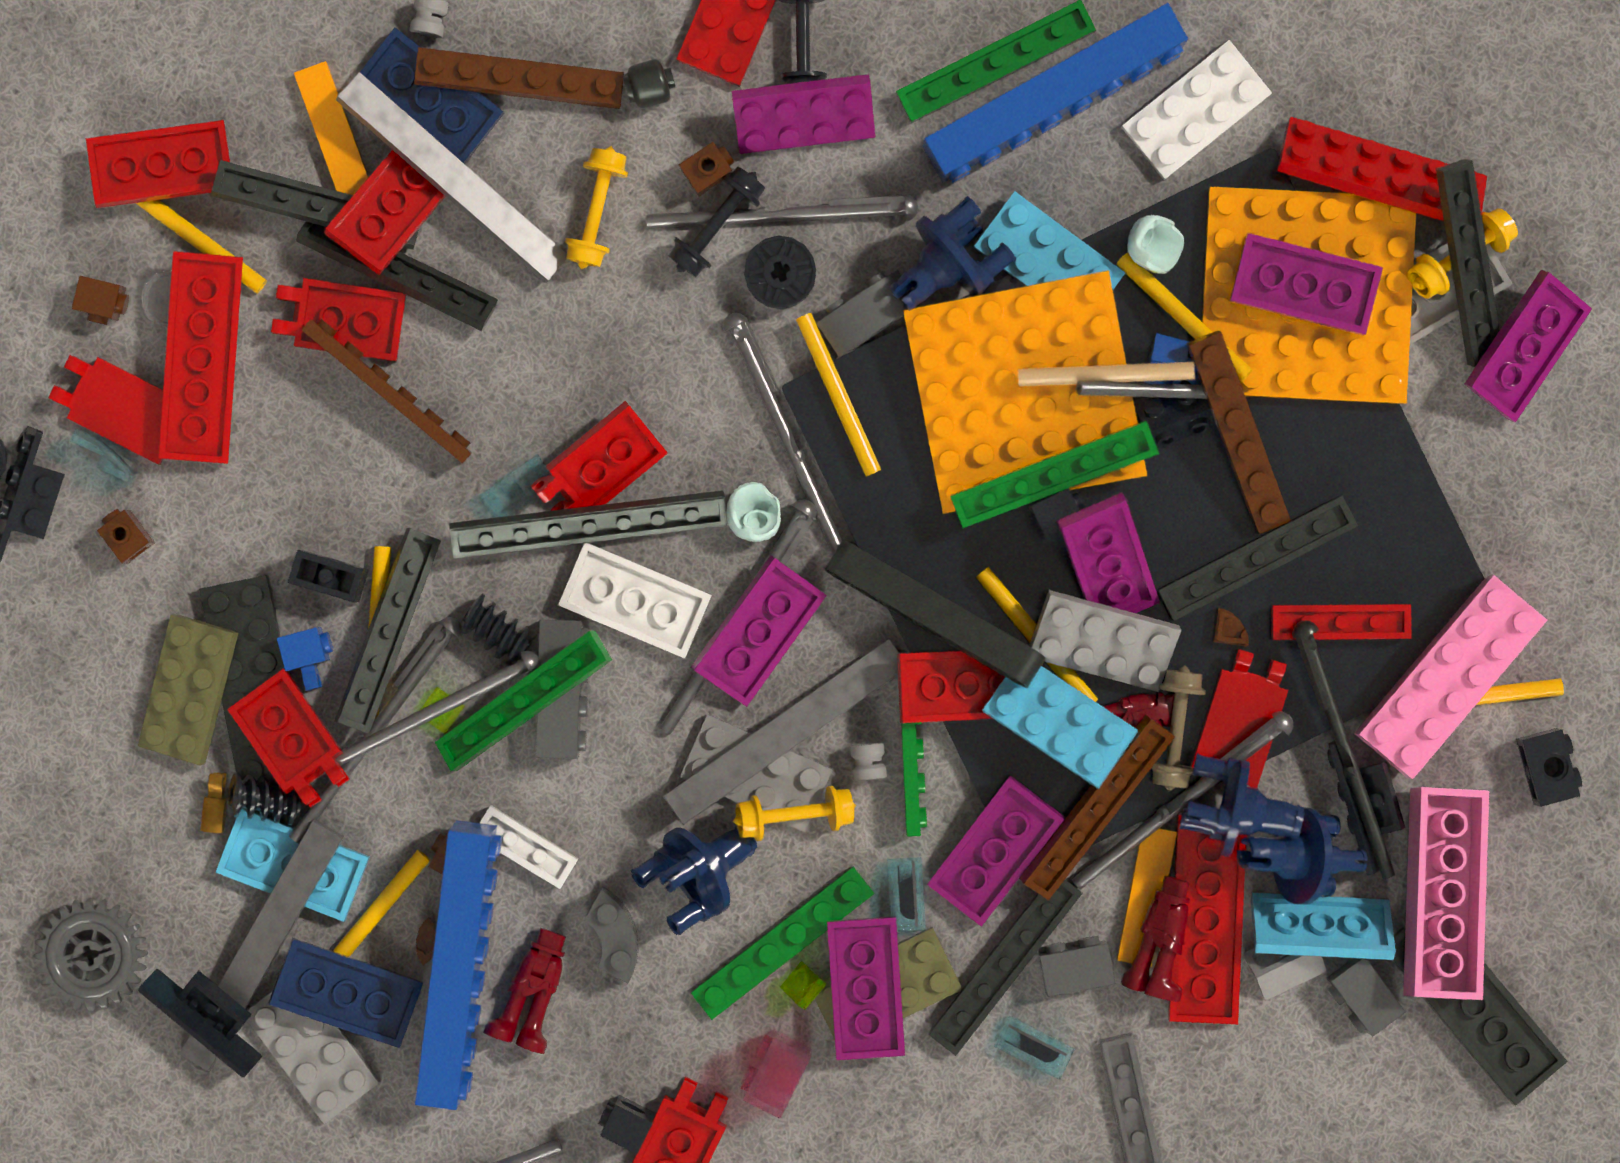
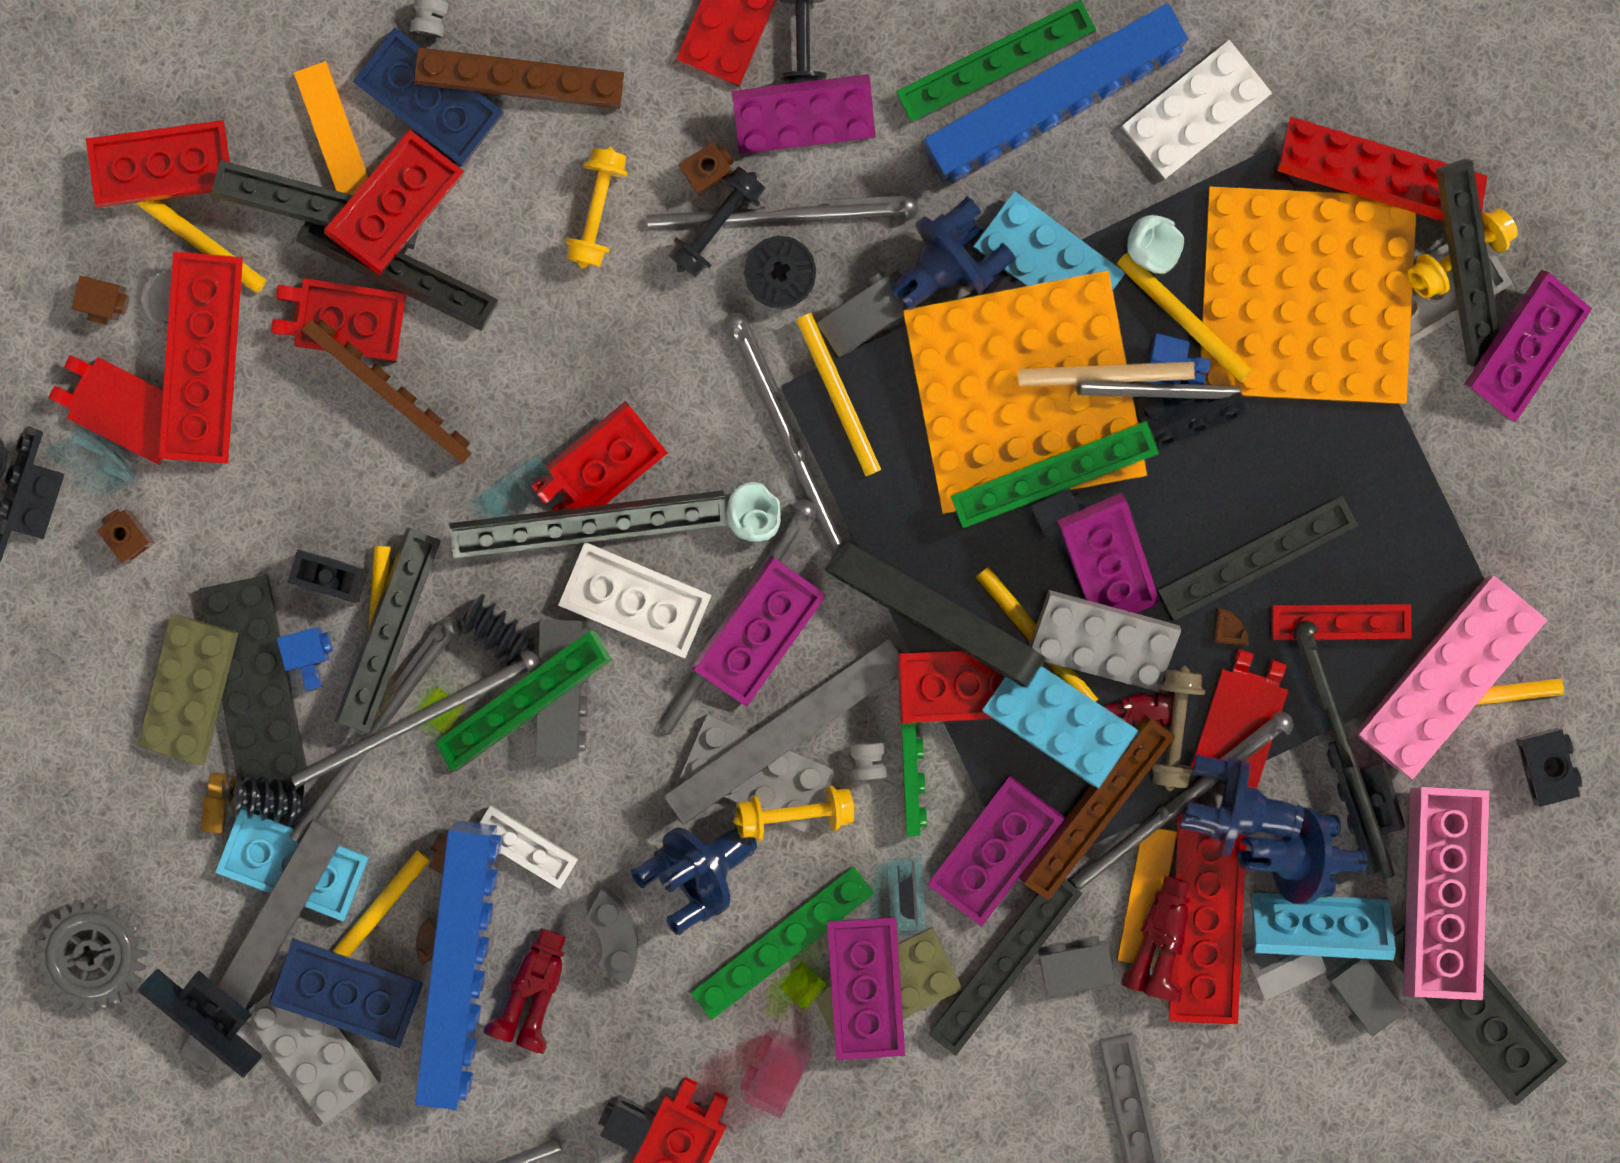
red tile [227,669,350,808] -> none
tile [336,72,567,283] -> none
pearl dark grey head [623,59,676,109] -> none
clear light blue slope [994,1016,1075,1079] -> none
reddish brown plate [1186,330,1291,534] -> none
magenta plate [1230,233,1383,336] -> none

